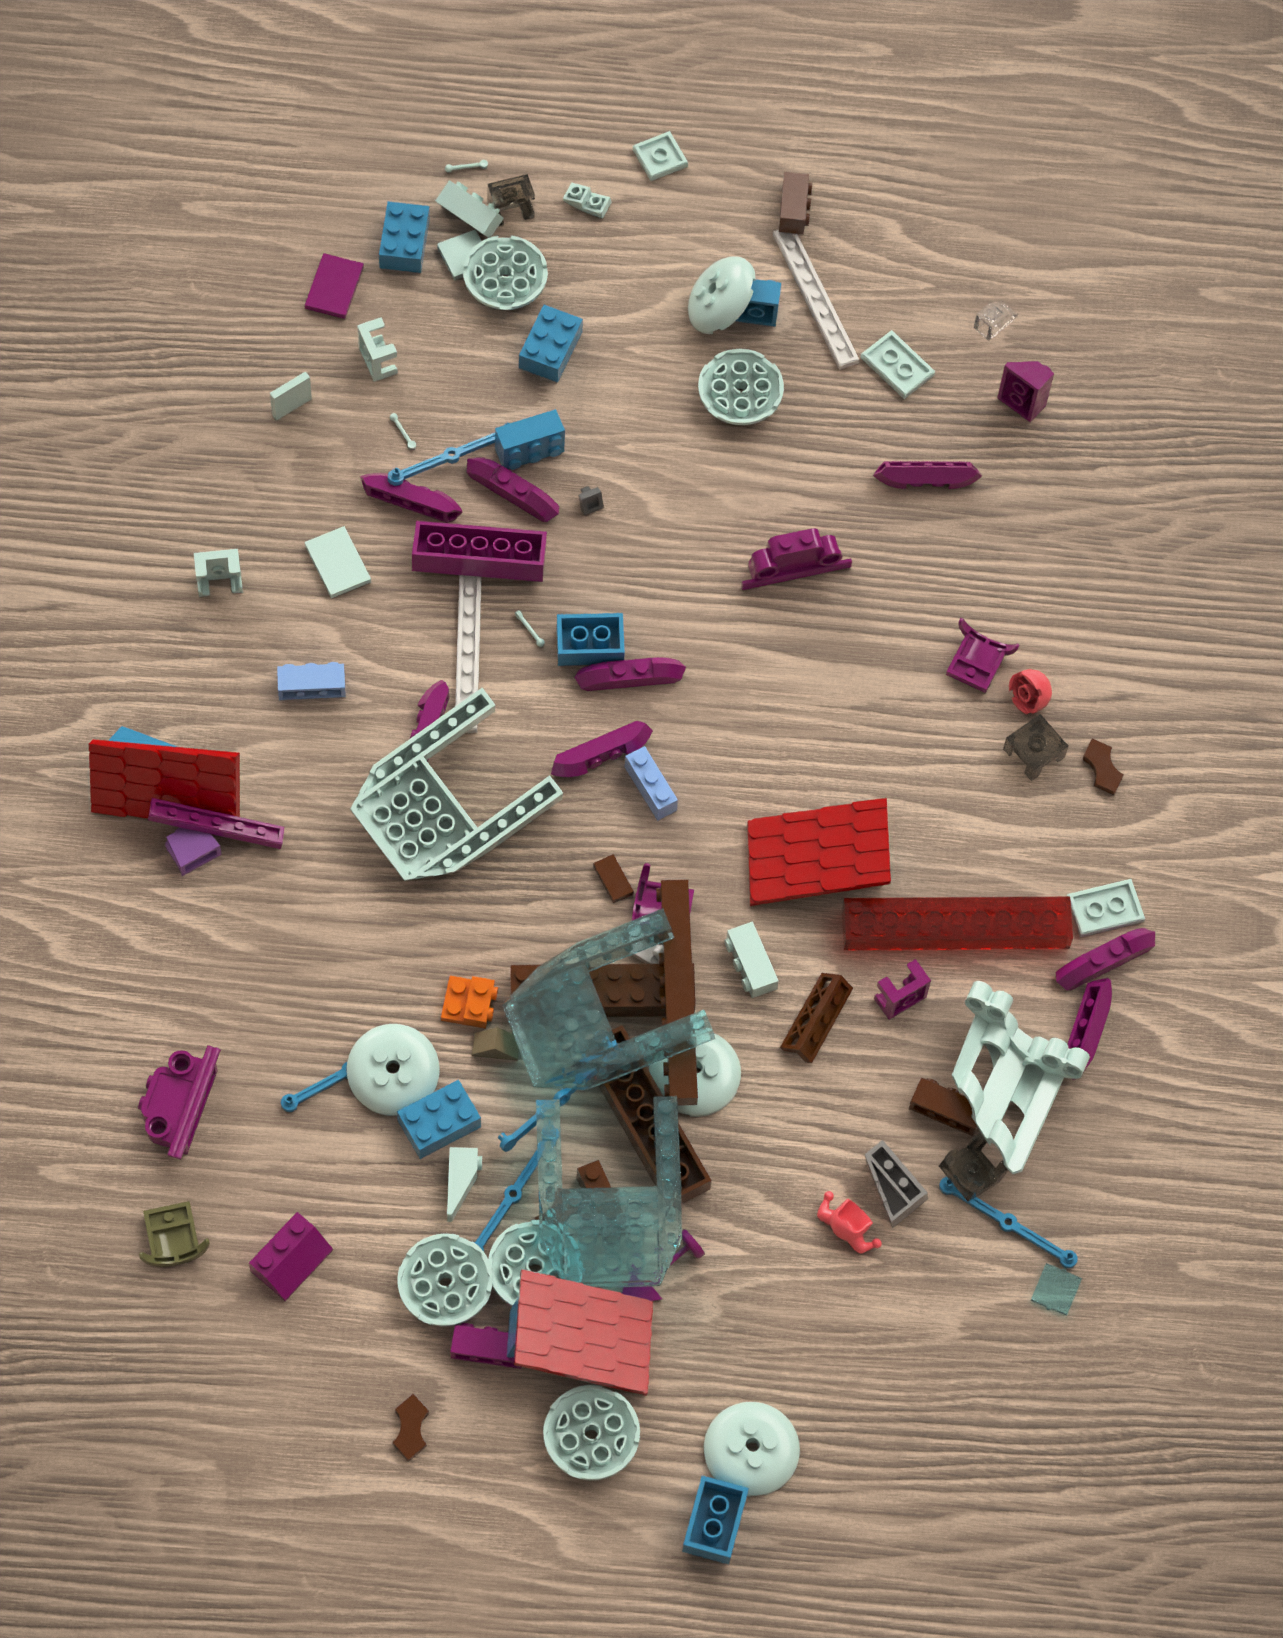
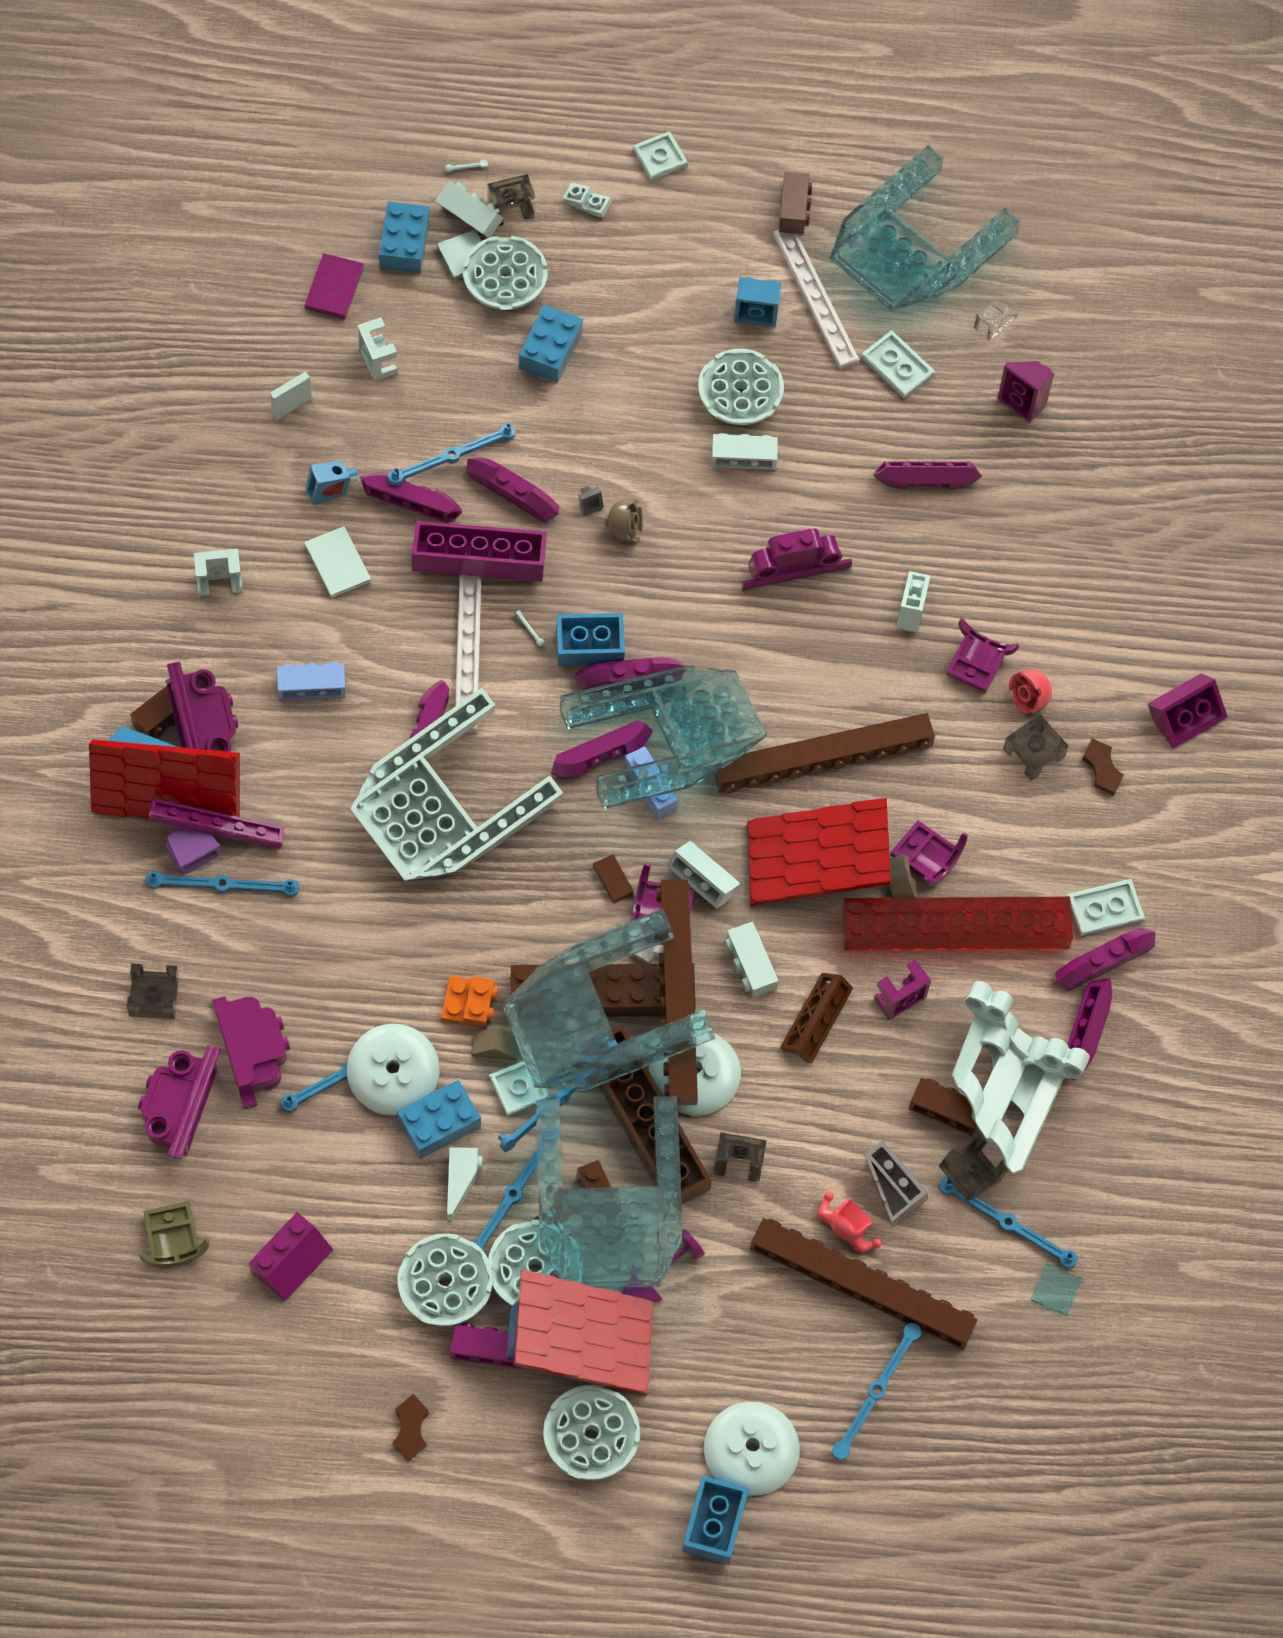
light aqua hinge [390,413,416,450] -> none
dark azure brick [495,409,565,470] -> none
light aqua brick [688,256,756,334] -> none
none -> clear smoke panel [127,963,179,1019]
none -> reddish brown brick [130,686,176,738]
none -> dark azure piece [146,871,299,897]
none -> magenta brick [165,661,238,752]
none -> magenta brick [212,996,290,1109]
none -> dark azure torso [306,460,359,505]
none -> light aqua tile [489,1058,550,1118]
none -> clear light blue wedge [560,665,767,809]
none -> dark tan cylinder [605,499,643,542]
none -> light aqua brick [667,841,740,909]
none -> light aqua brick [711,433,778,470]
none -> reddish brown brick [712,713,935,793]
none -> clear smoke panel [713,1132,767,1182]
none -> reddish brown brick [750,1218,978,1350]
none -> clear light blue wedge [830,145,1021,310]
none -> dark azure piece [832,1323,921,1460]
none -> dark tan slope [889,854,918,907]
none -> magenta piece [890,820,968,886]
none -> light aqua slope [896,571,930,632]
none -> magenta slope [1148,673,1228,748]

